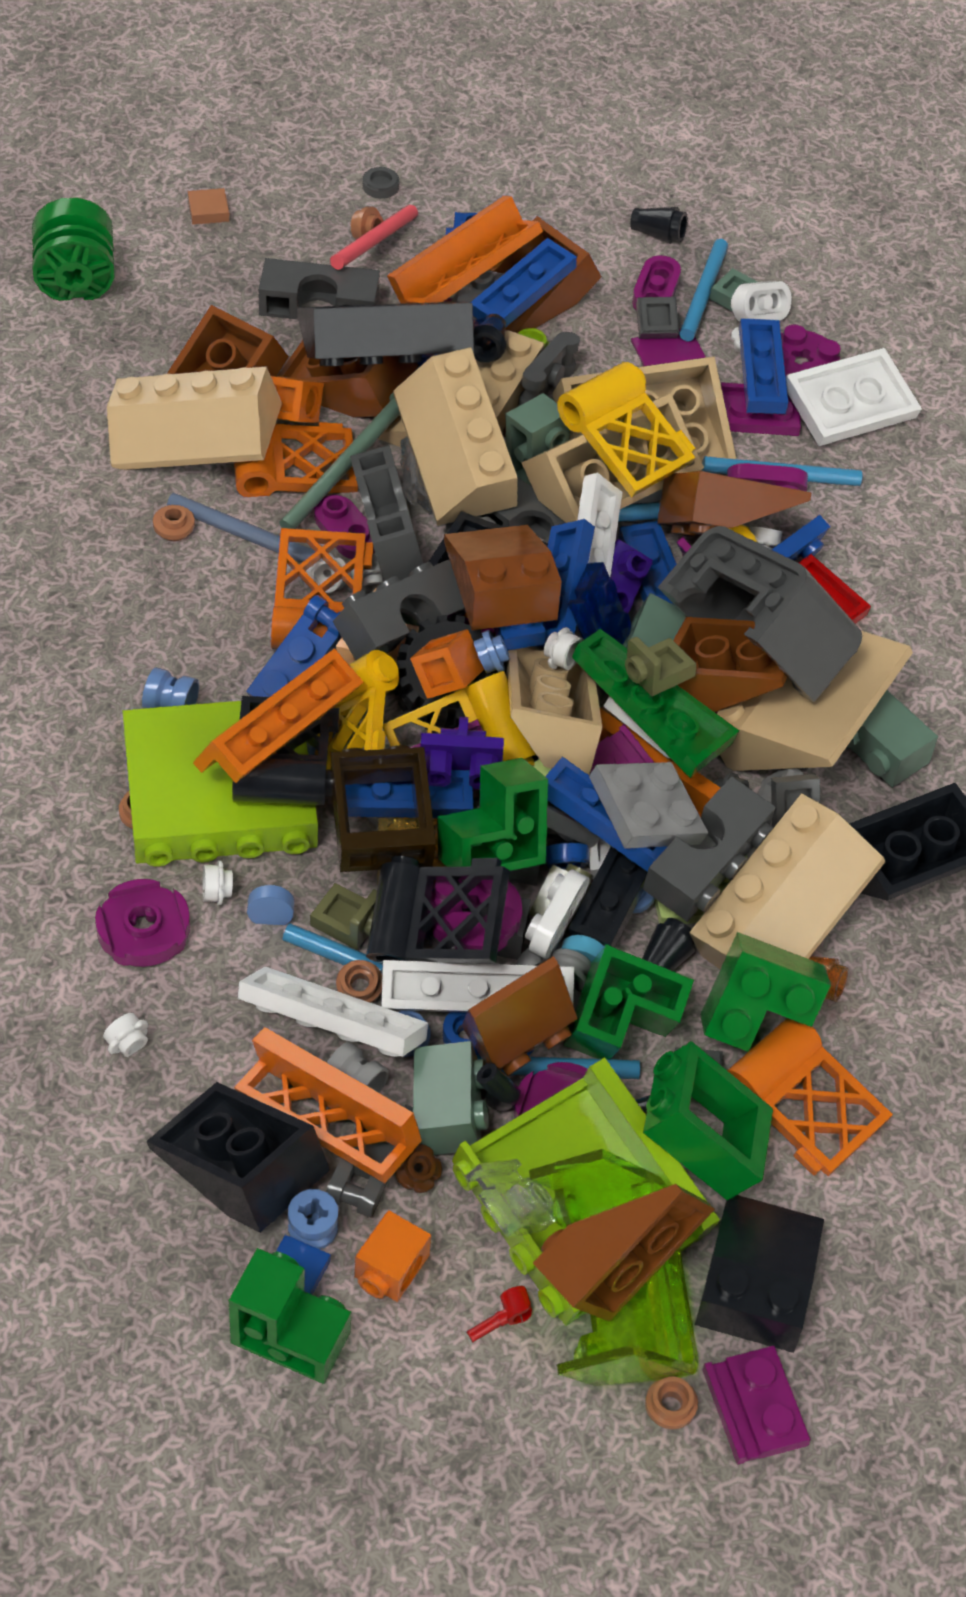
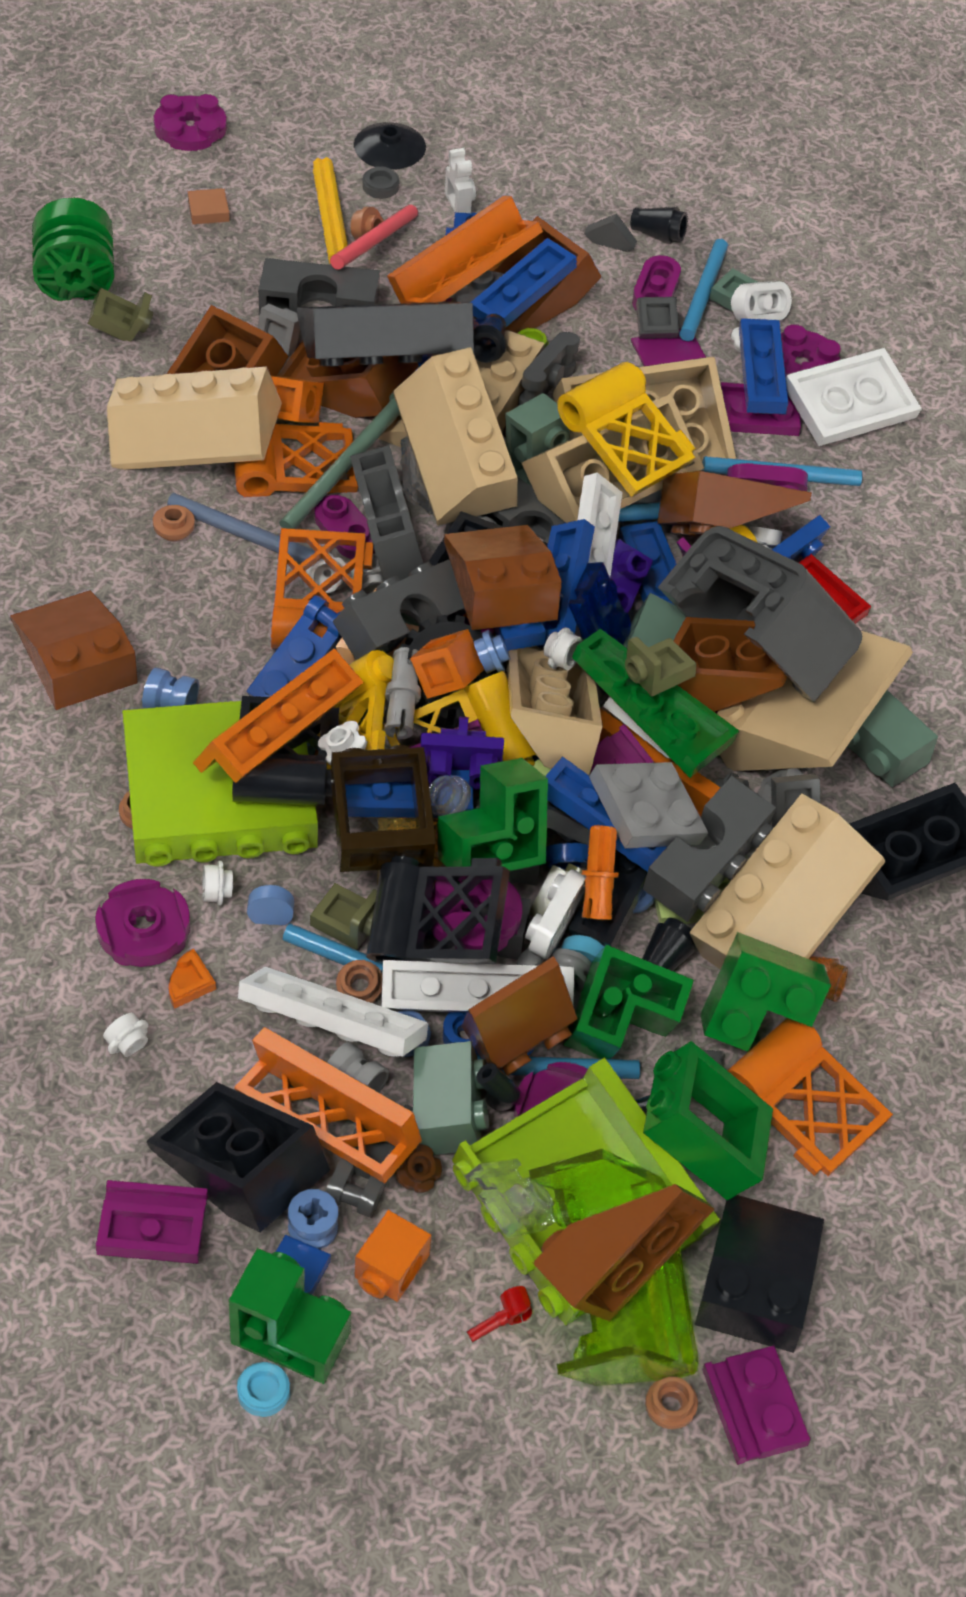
none -> dark orange slope [10,590,138,710]
none -> olive bracket [87,288,154,342]
none -> magenta plate [96,1180,208,1264]
none -> magenta plate [153,94,227,151]
none -> orange tile [168,949,216,1009]
none -> medium azure tile [237,1362,290,1417]
none -> light grey tile [257,304,300,357]
none -> yellow axle [313,157,348,264]
none -> white plate [318,721,367,765]
none -> black dish [354,122,426,170]
none -> light grey pin [384,647,421,739]
none -> clear plate [429,775,471,818]
none -> white plate [445,148,476,213]
none -> orange axle [581,825,619,920]
none -> dark grey tile [584,213,637,252]

